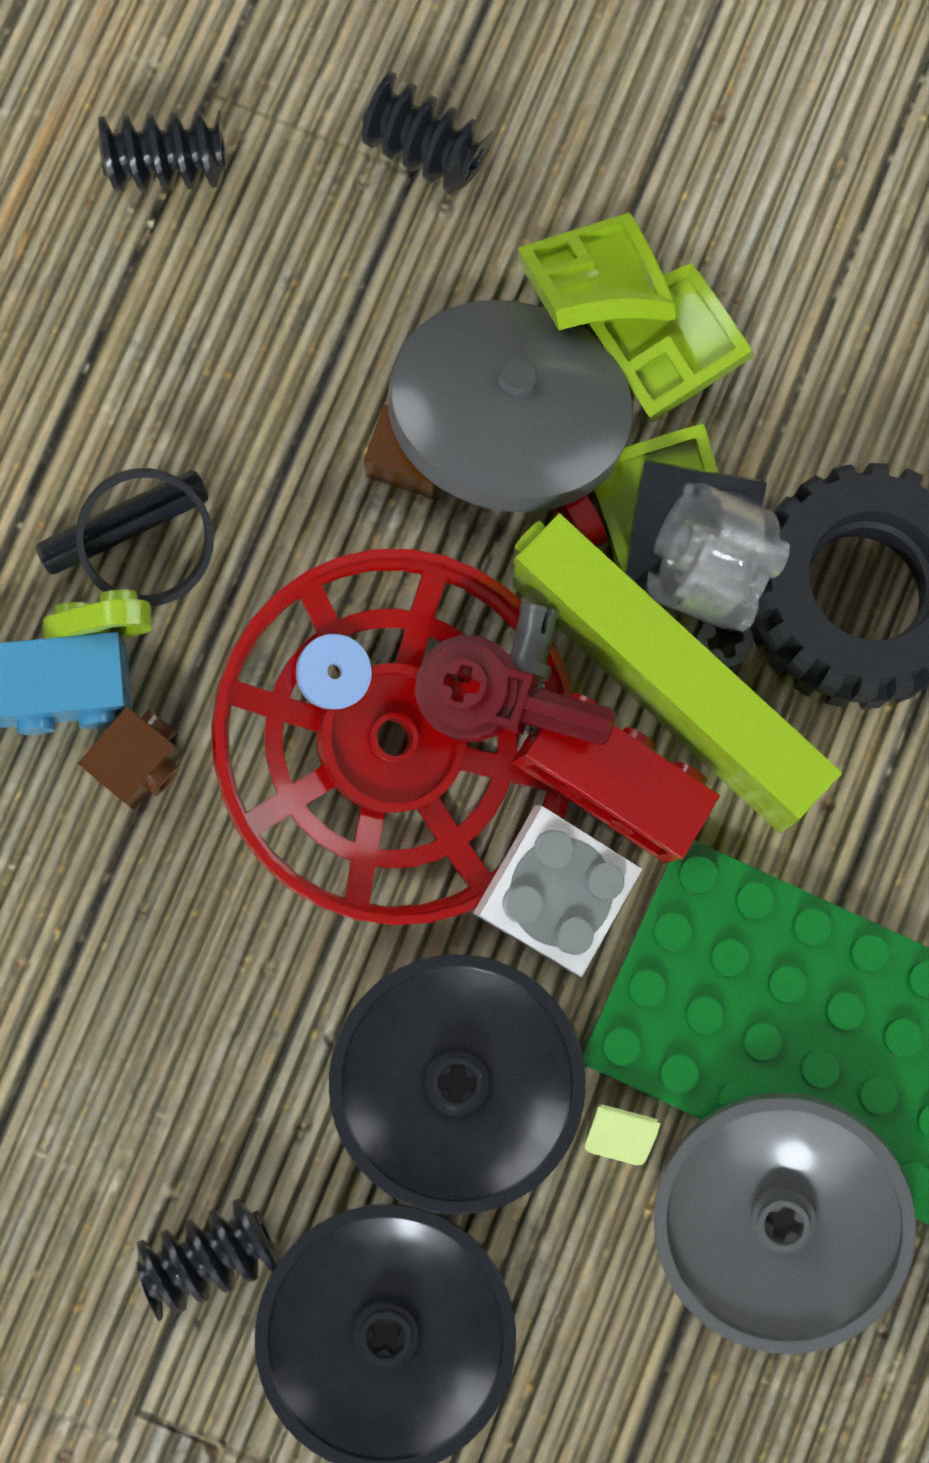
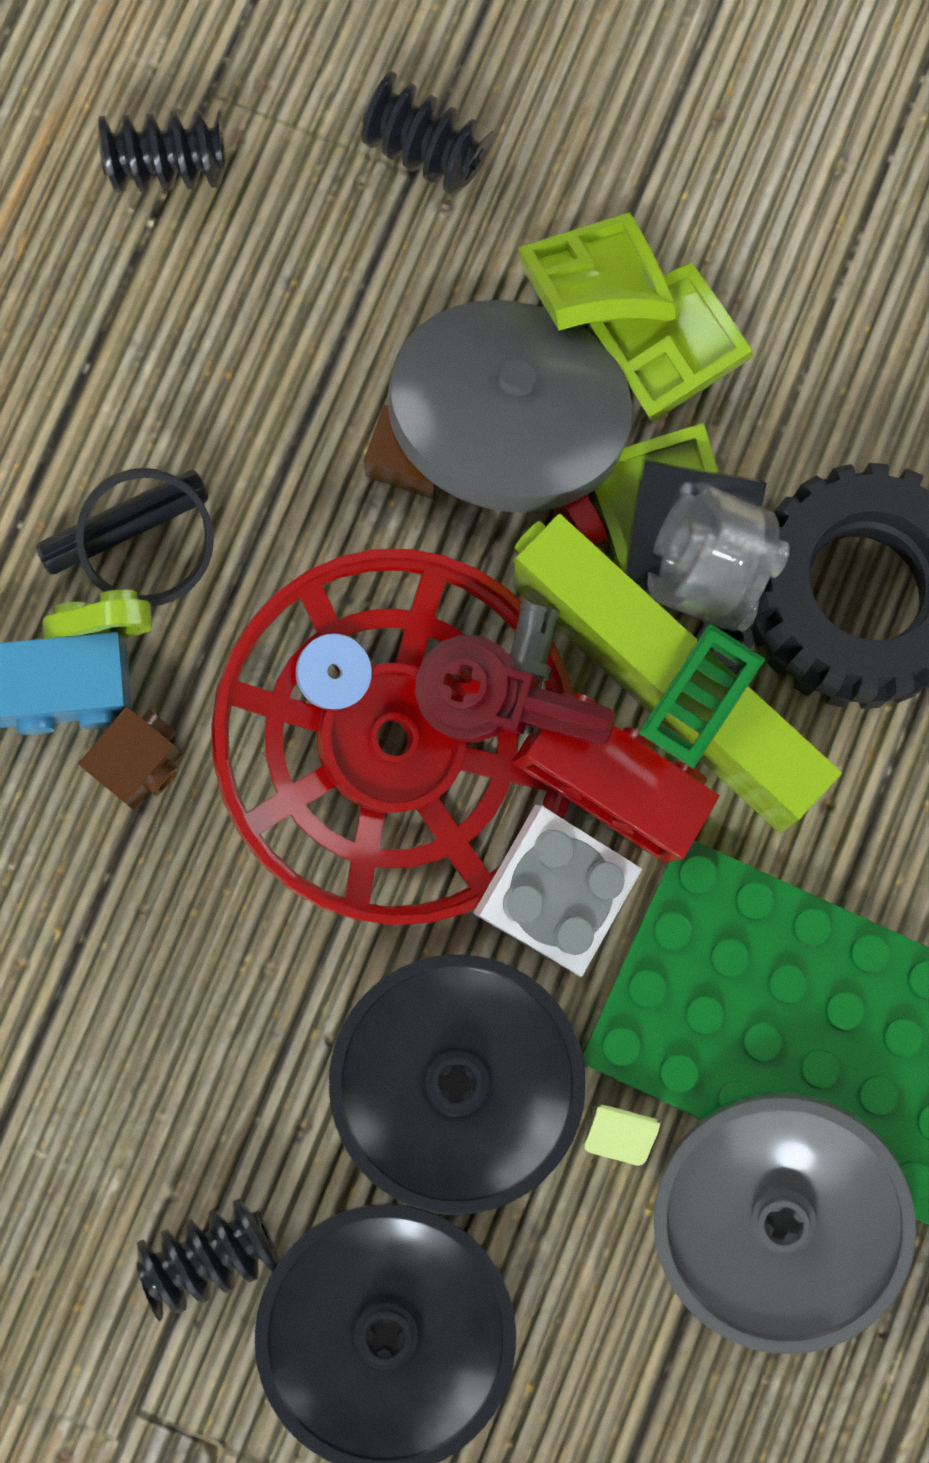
none -> green slope [639,623,765,769]

